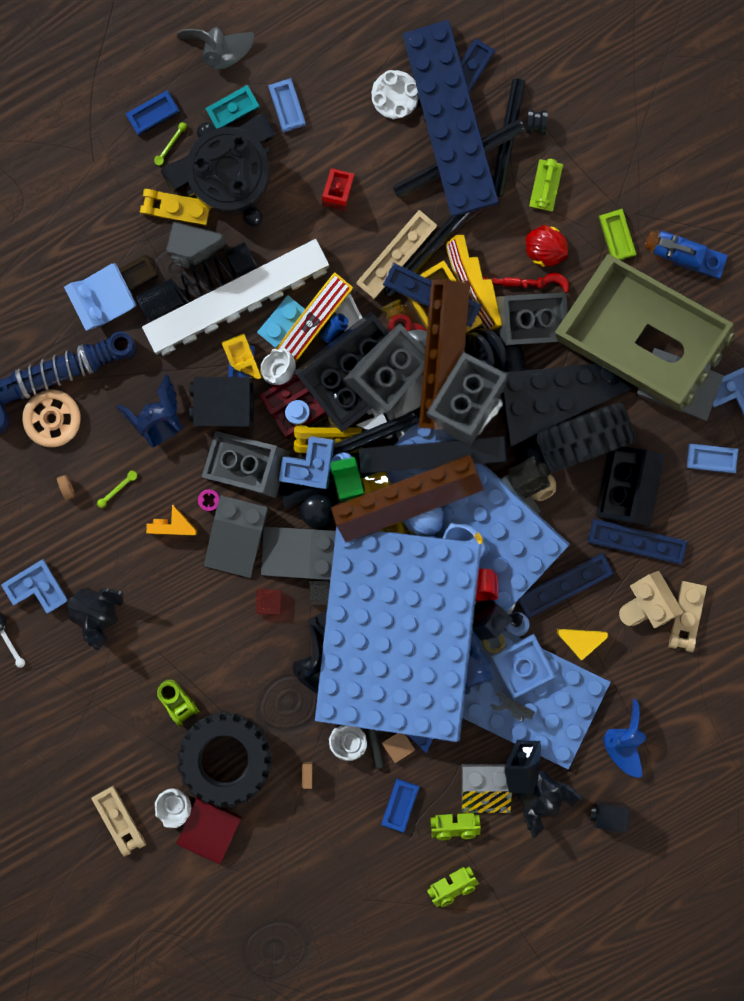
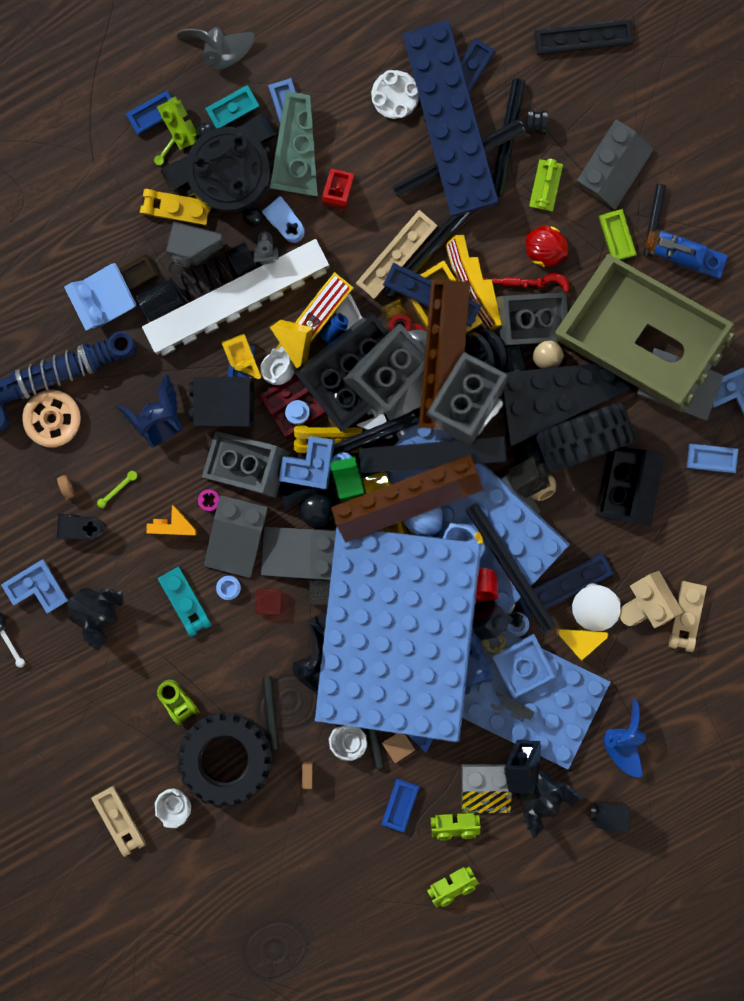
dark red slope [176,797,242,864] -> none
medium azure plate [257,295,305,348] -> none
dark blue tile [587,519,688,565] -> none
none -> black piece [57,514,105,540]
none -> lime hinge [157,96,198,150]
none -> teal plate [157,566,212,637]
none -> light blue plate [216,576,241,600]
none -> dark grey hinge [254,231,279,264]
none -> light blue piece [261,196,305,243]
none -> pearl dark grey bar [262,676,279,750]
none -> sand green wing [270,91,318,196]
none -> yellow slope [270,320,313,368]
none -> black axle [466,503,555,633]
none -> tan piece [533,341,564,369]
none -> black tile [534,19,633,55]
none -> white dish [572,584,621,631]
none -> dark grey slope [574,119,654,211]
none -> black piece [643,184,666,257]

